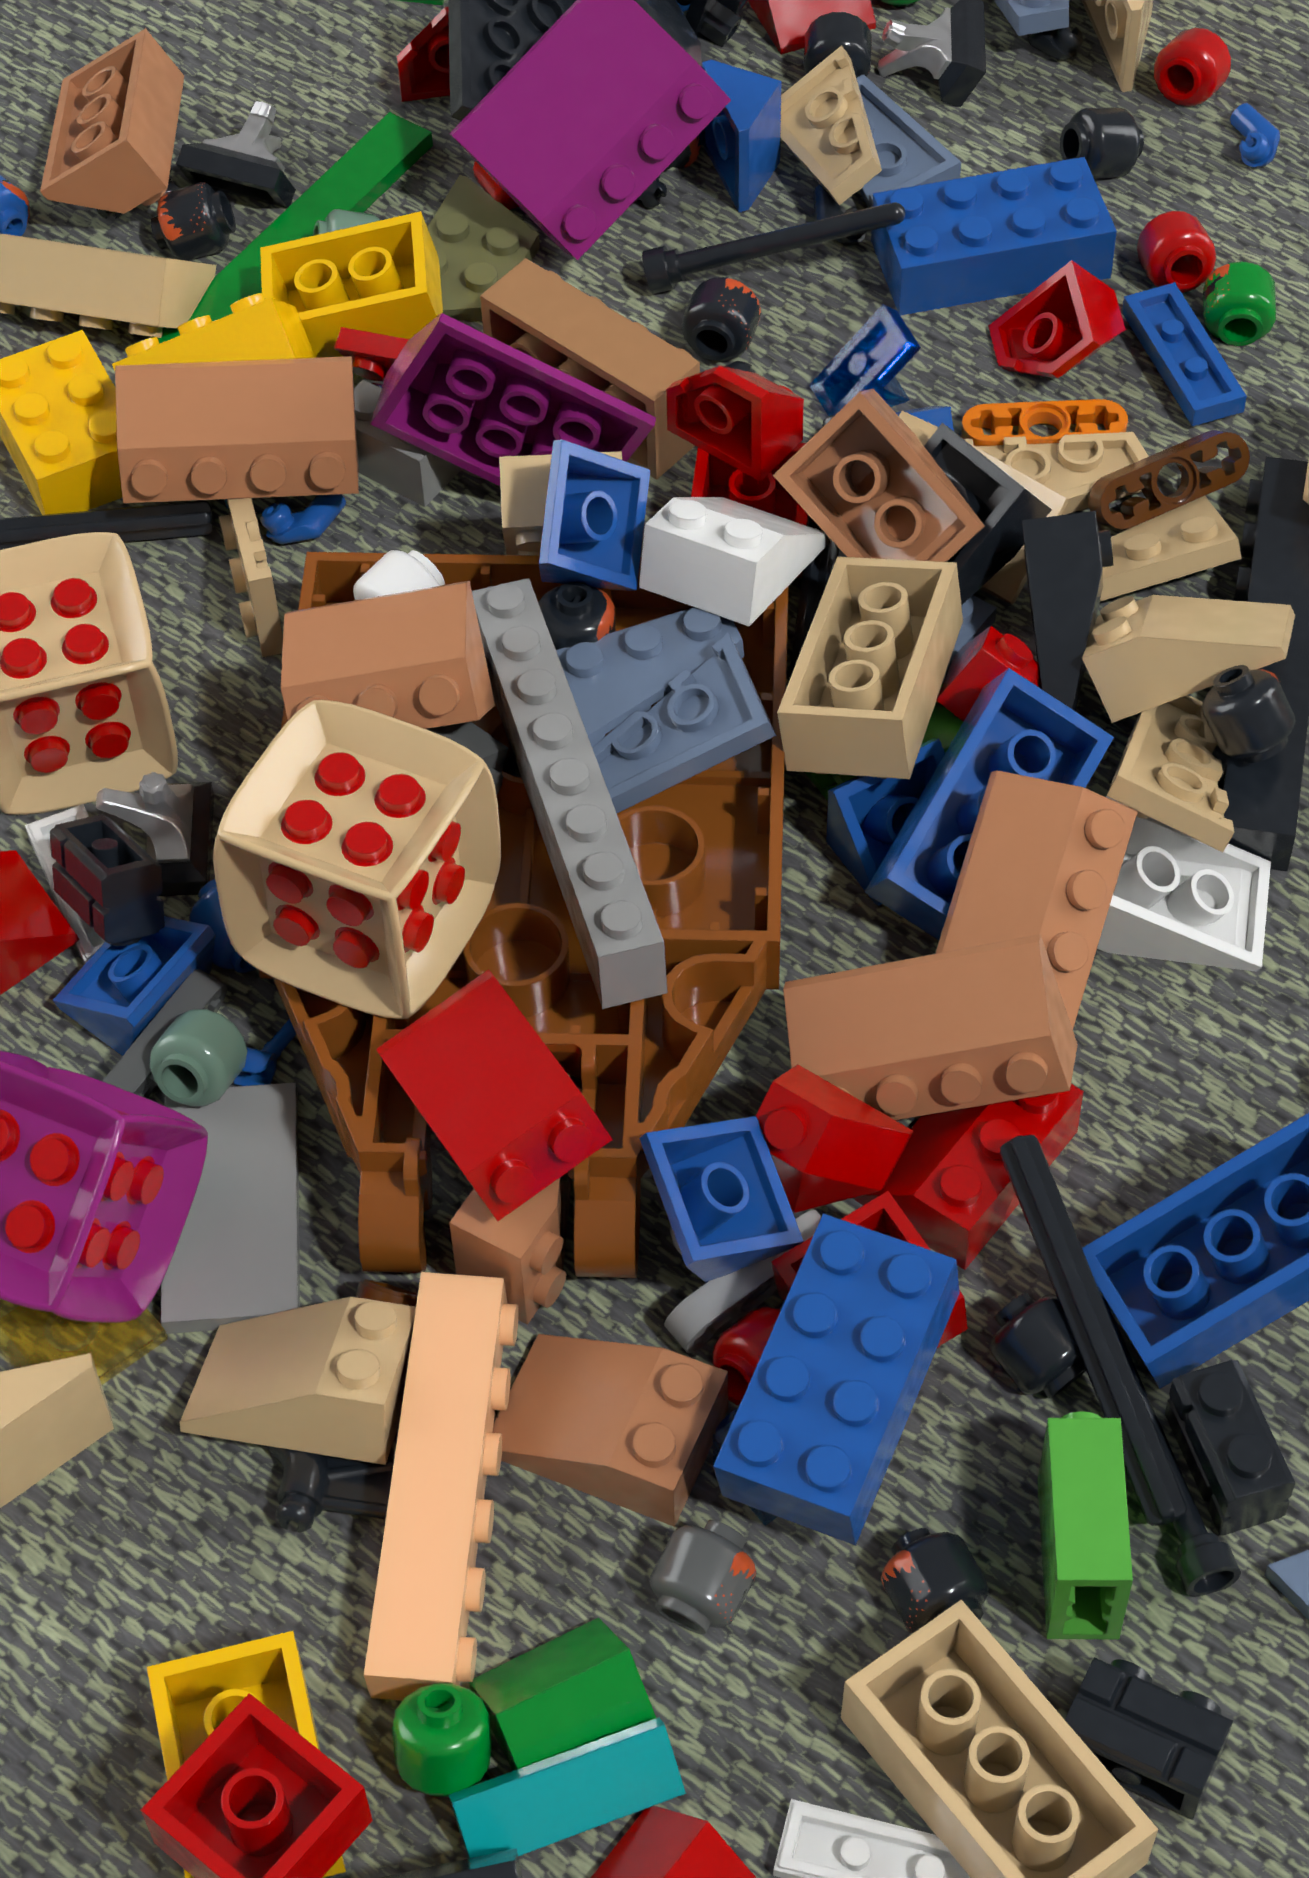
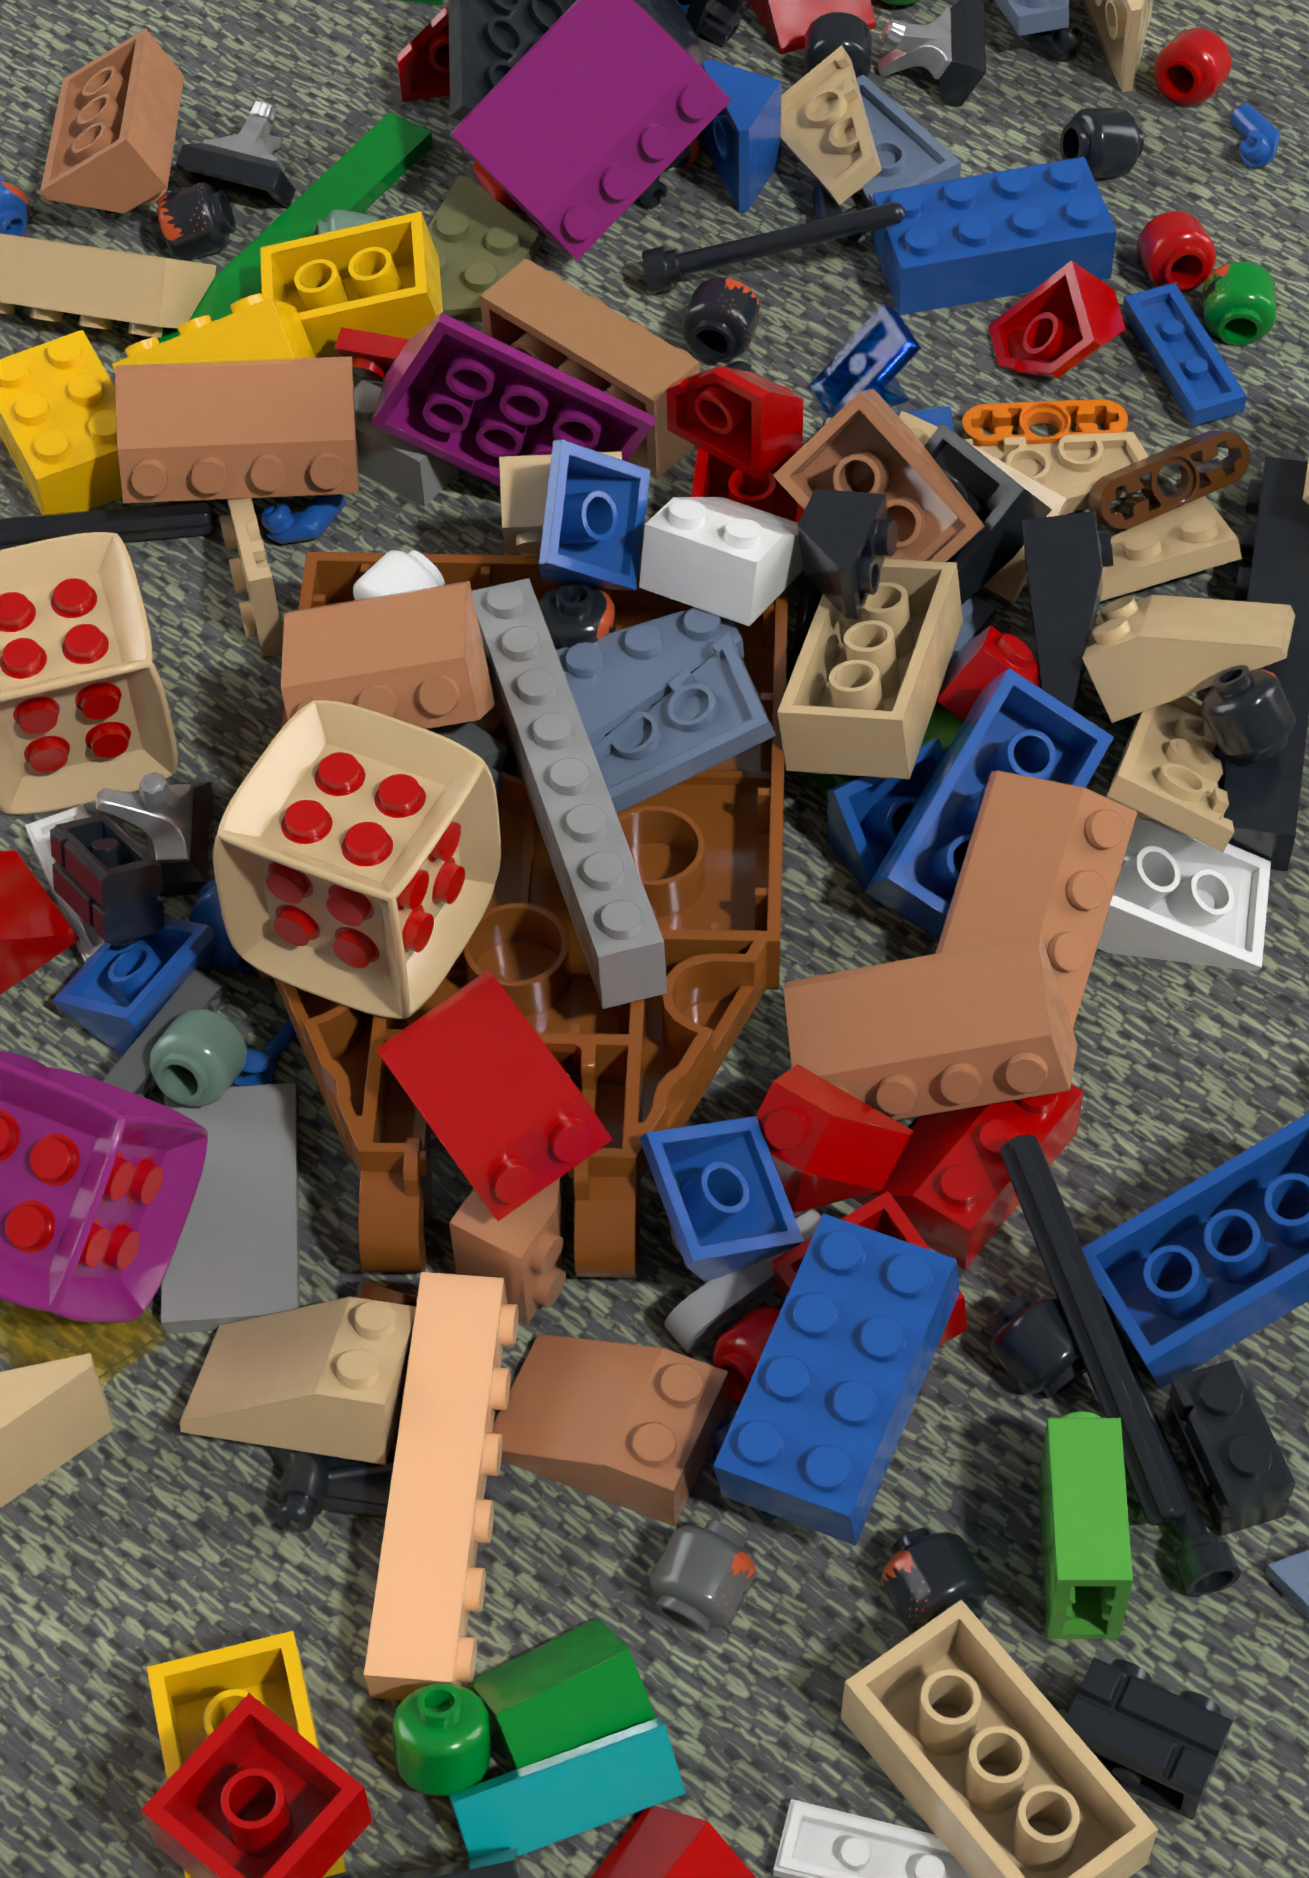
none -> black slope [797,489,898,619]

